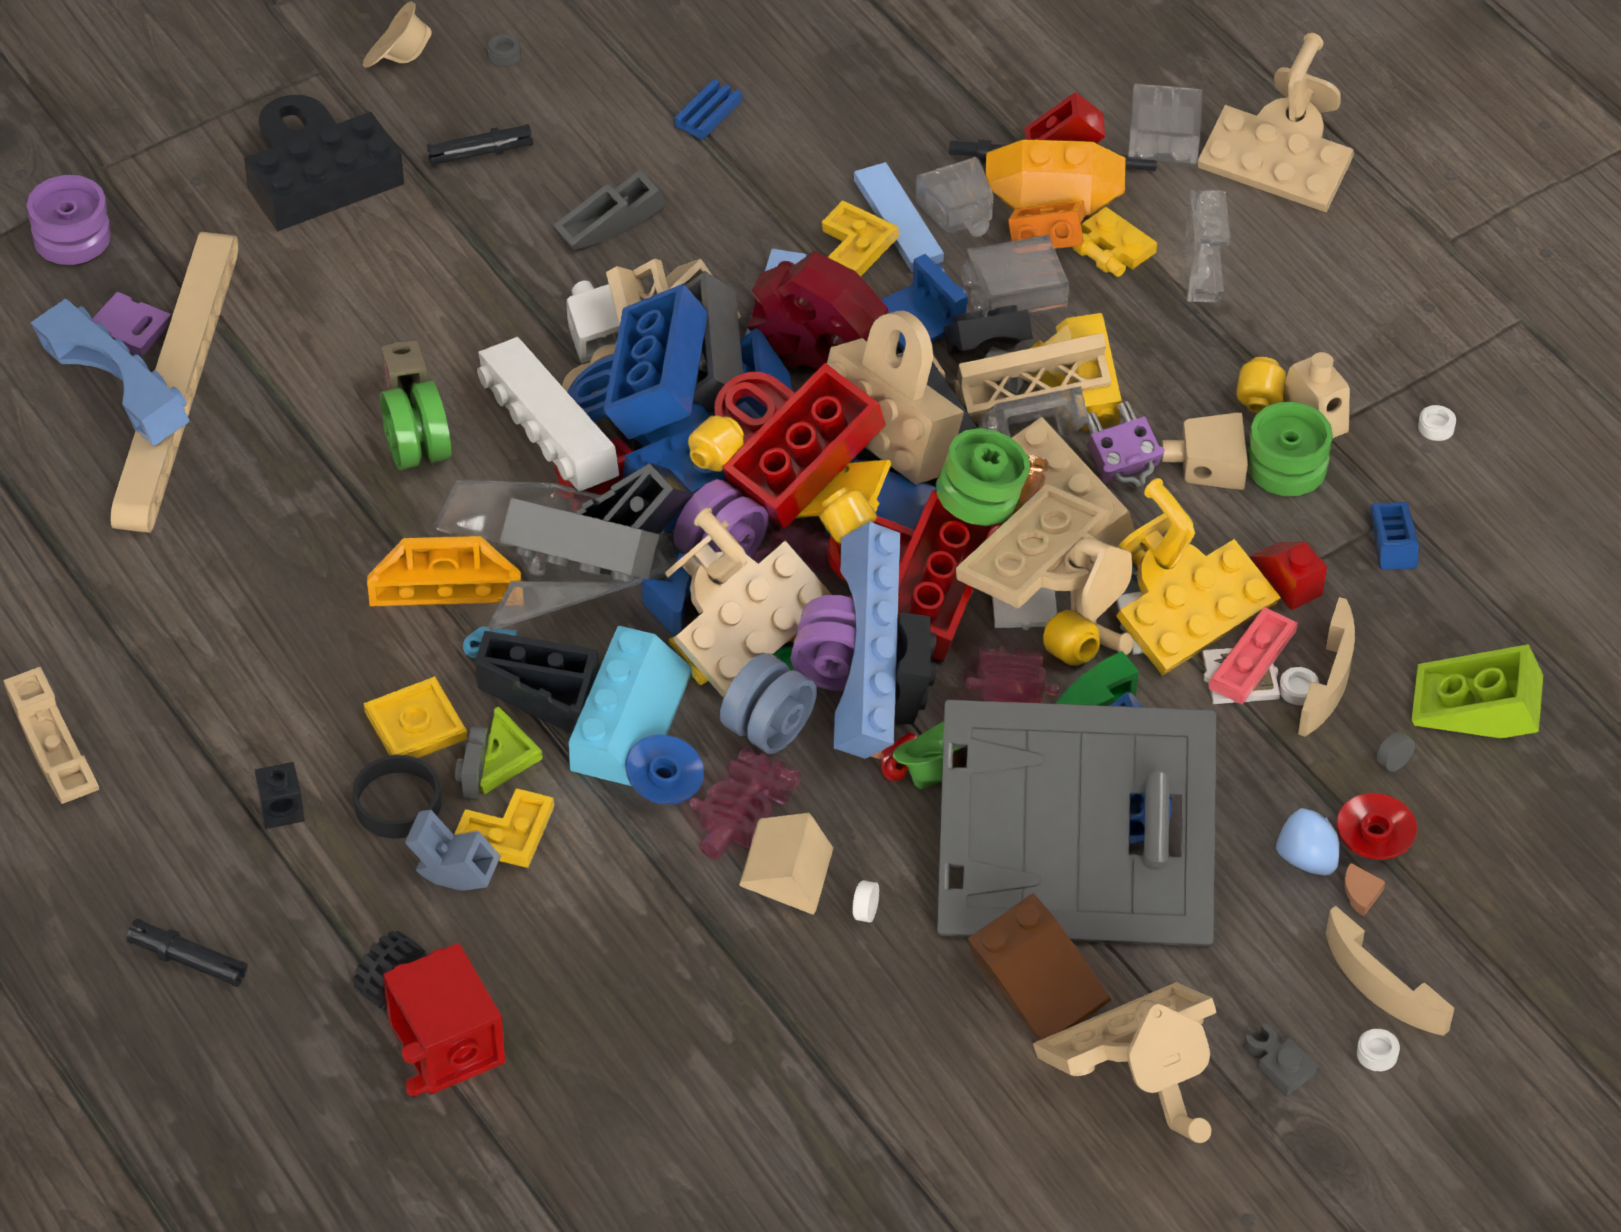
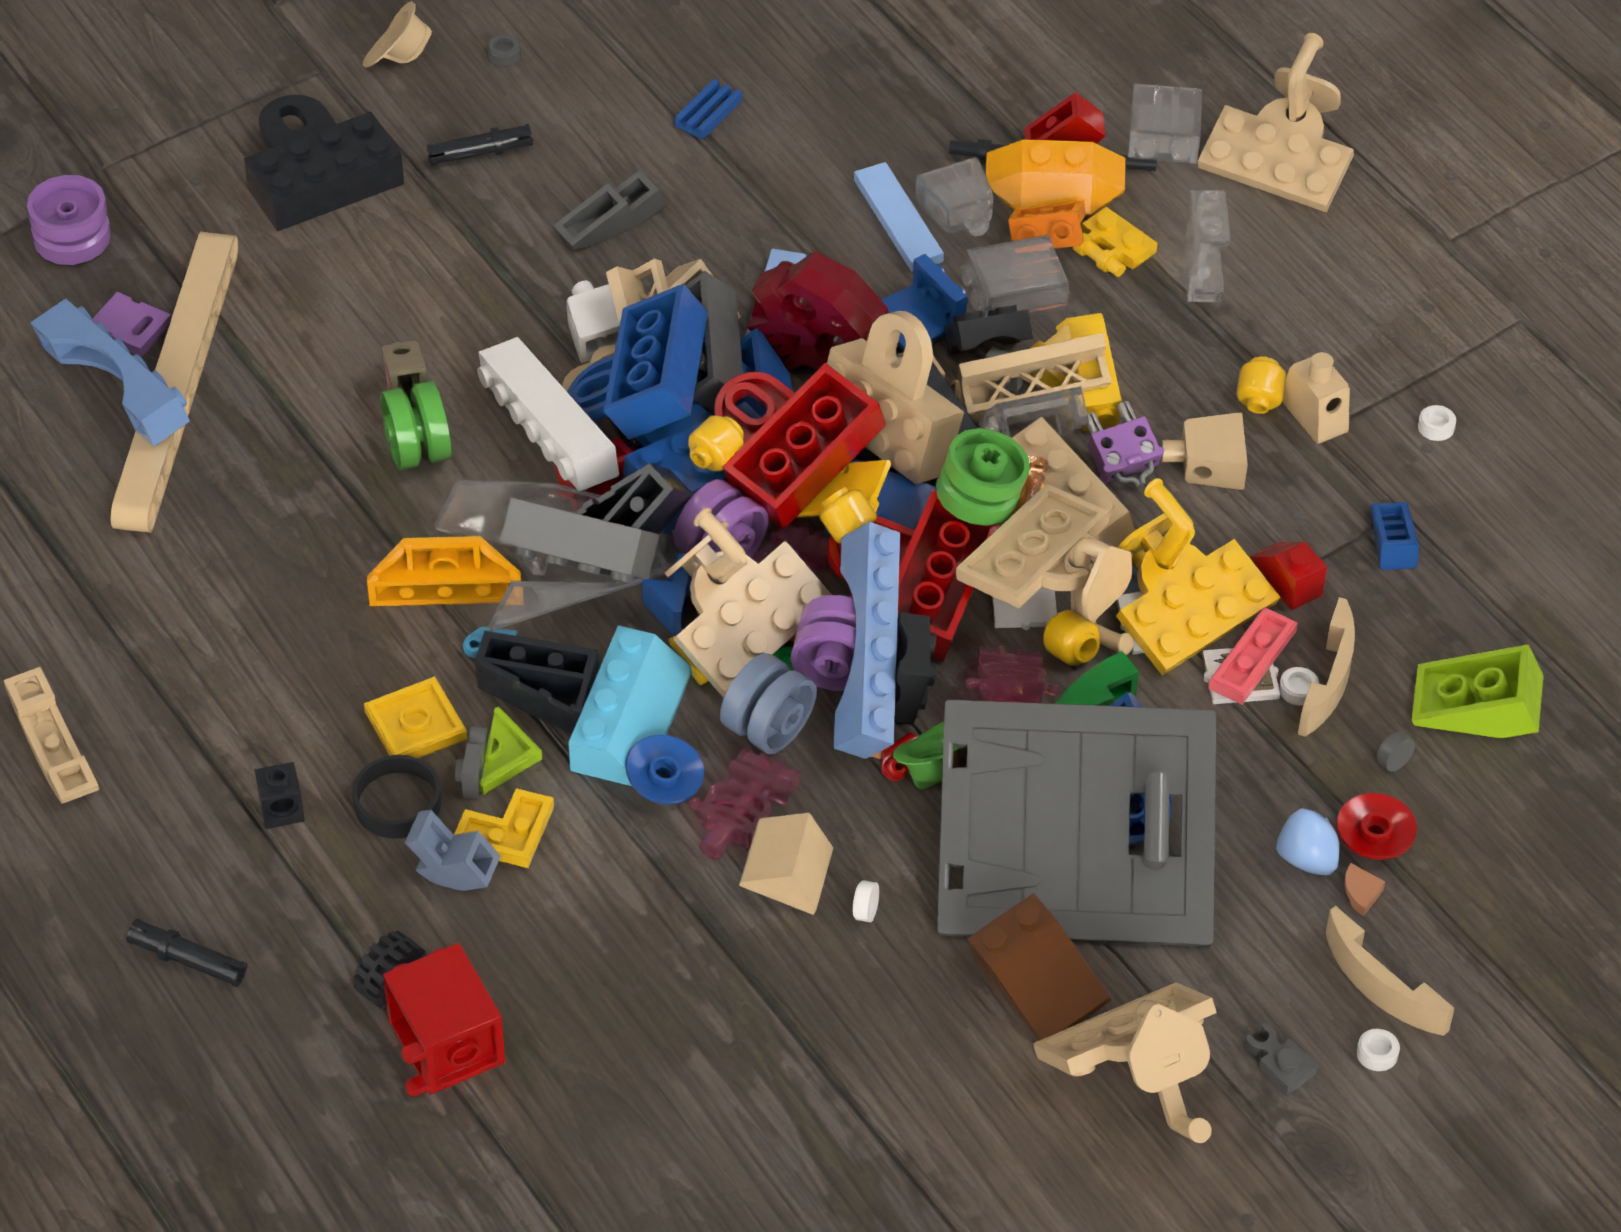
yellow plate [821,200,900,277] -> none
bright green wheel [1247,402,1333,496] -> none

